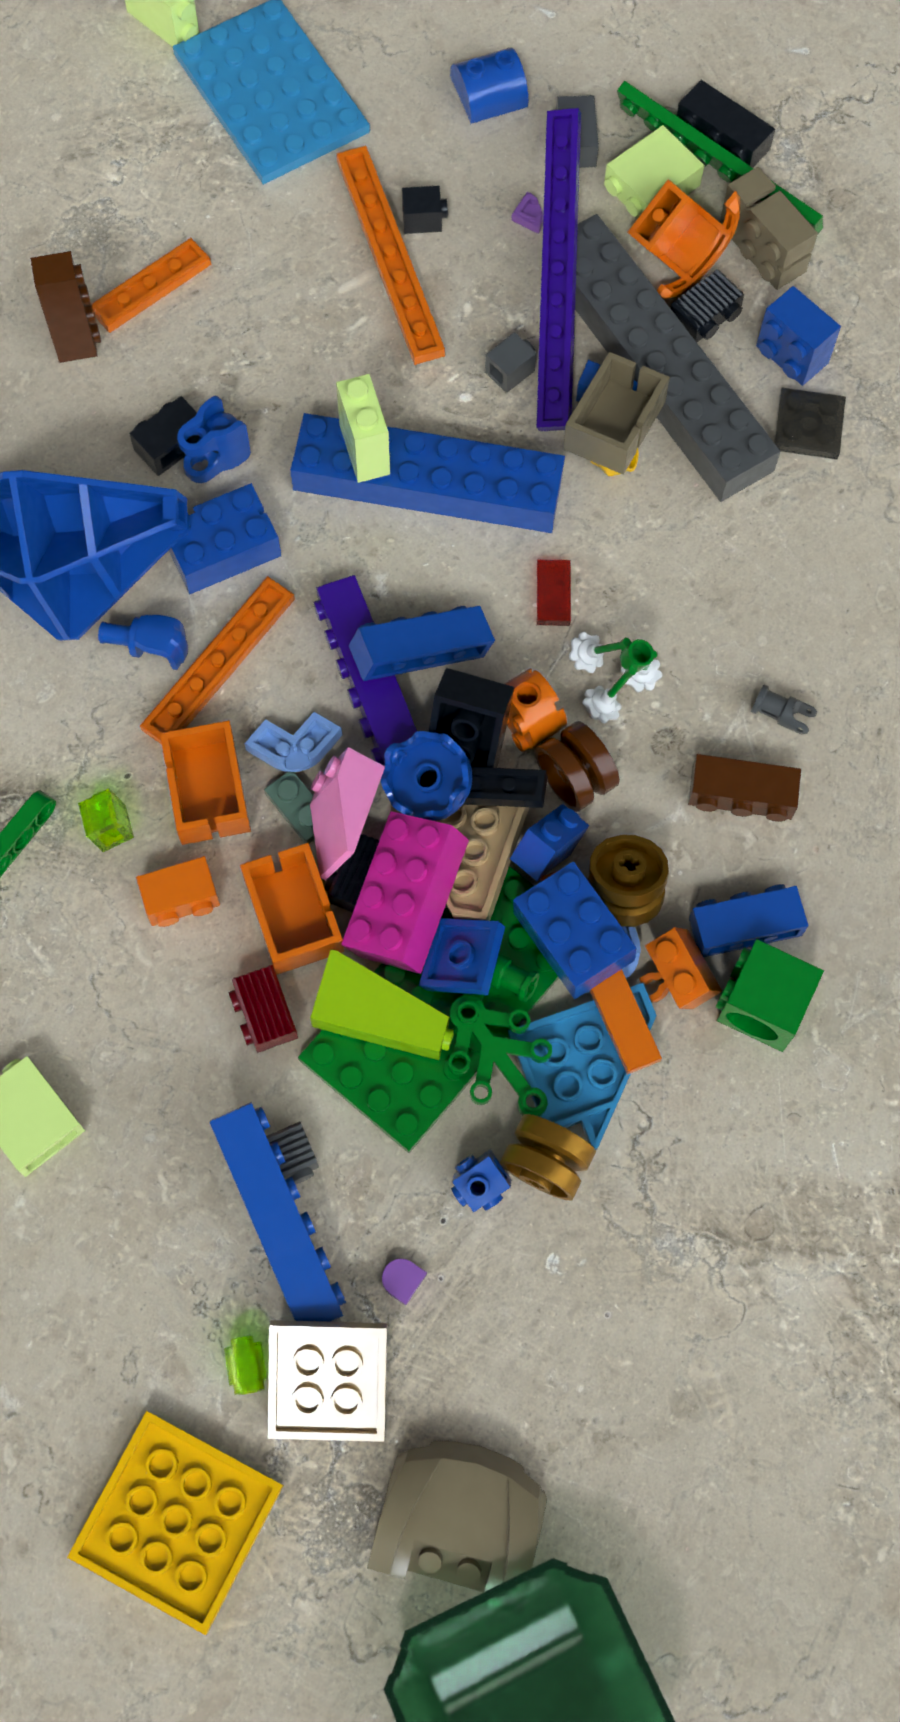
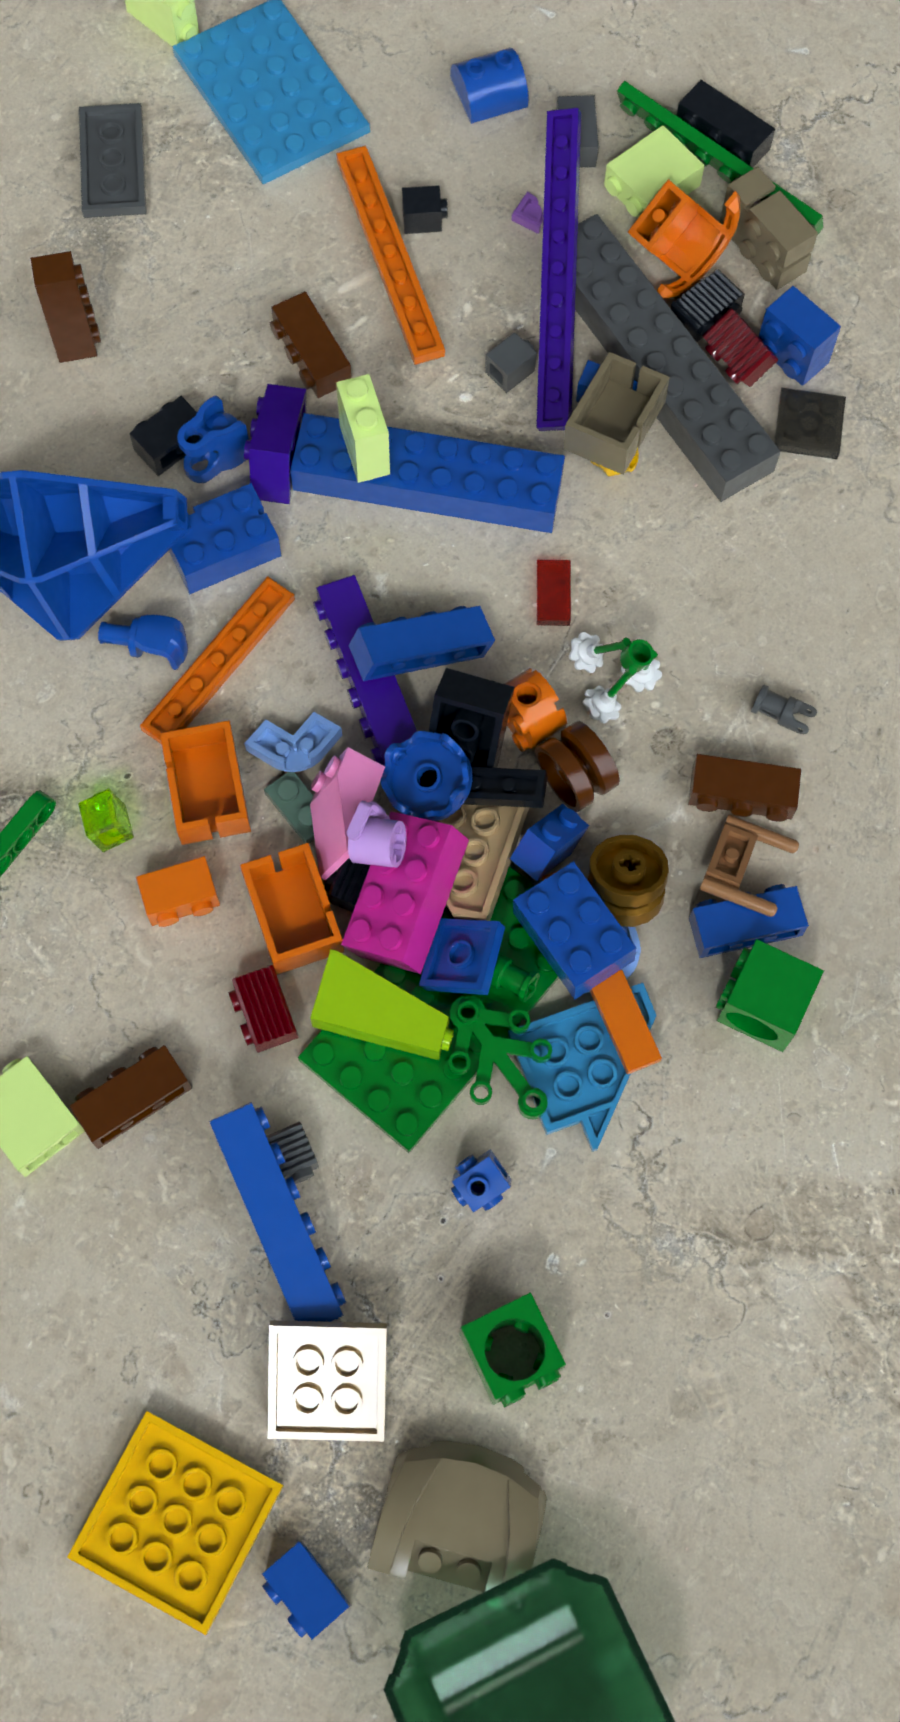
orange tile [92,238,211,333] -> none
clear neon green brick [224,1335,267,1395] -> none
medium lavender tile [382,1259,427,1306] -> none
pearl gold wheel [500,1114,596,1201] -> none
orange brick [639,927,723,1009] -> none
none -> reddish brown brick [69,1045,192,1149]
none -> dark grey plate [79,103,147,218]
none -> dark purple wedge [244,384,306,504]
none -> blue brick [262,1541,351,1640]
none -> reddish brown brick [270,291,352,398]
none -> lavender piece [347,800,407,868]
none -> green brick [459,1292,566,1408]
none -> medium nougat plate [699,814,799,917]
none -> dark red brick [703,308,779,387]

